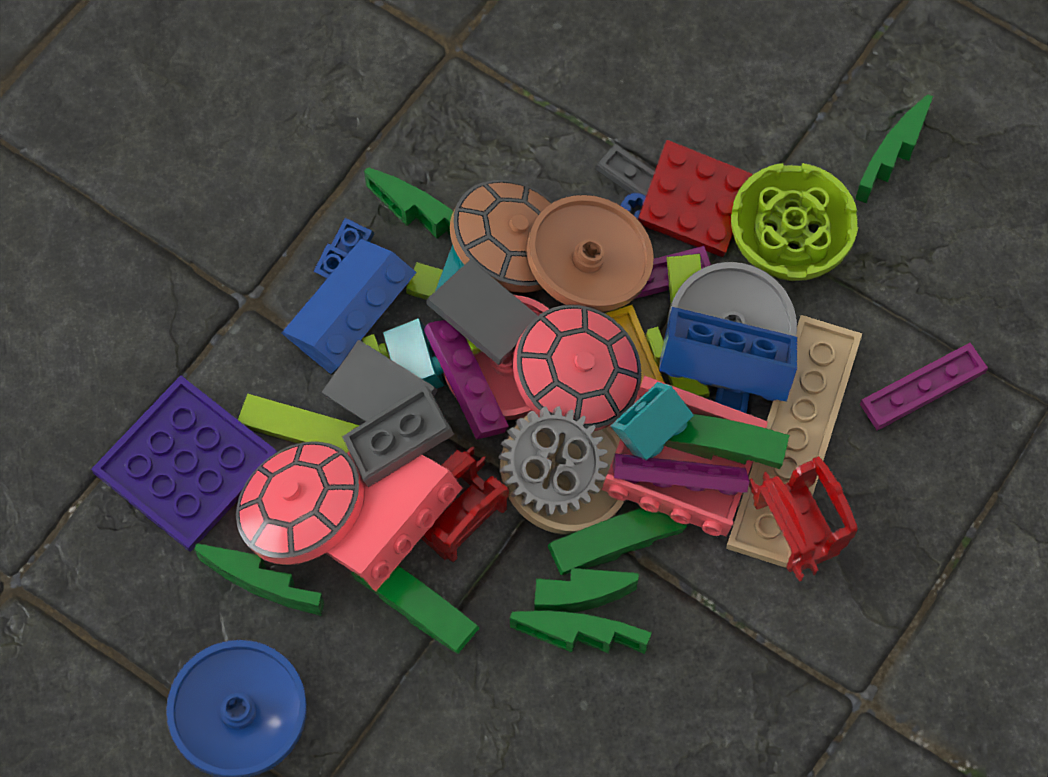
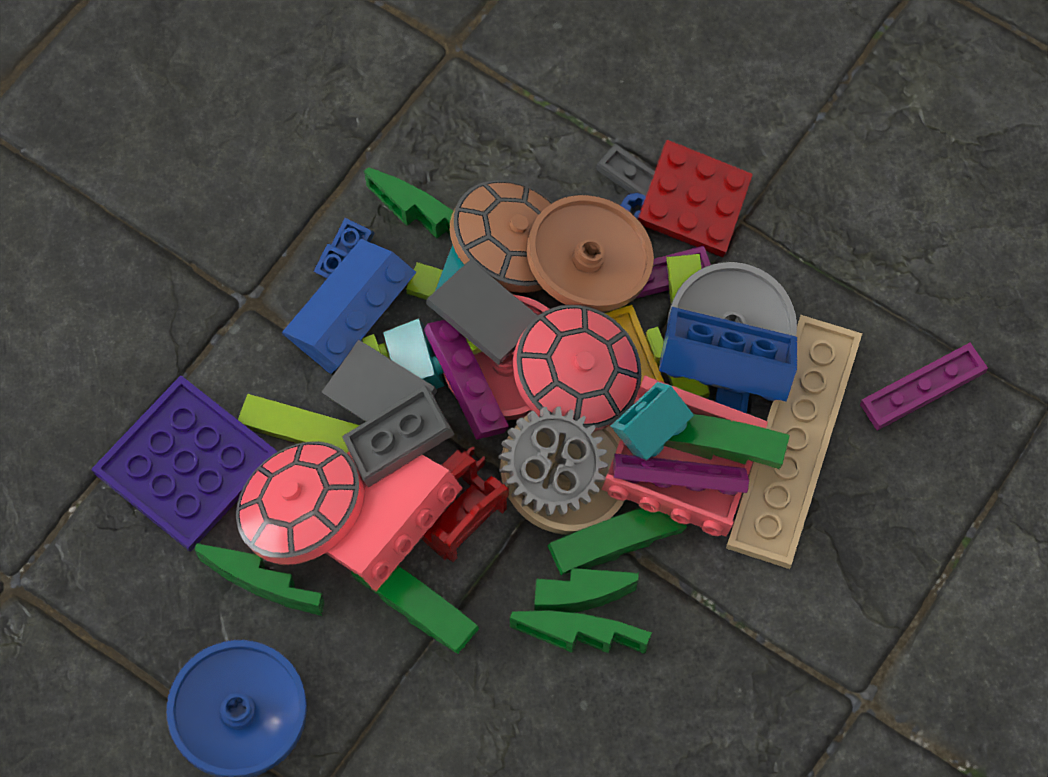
lime brick [731,163,858,281] -> none
red animal [749,456,858,582] -> none
green slope [855,94,933,203] -> none

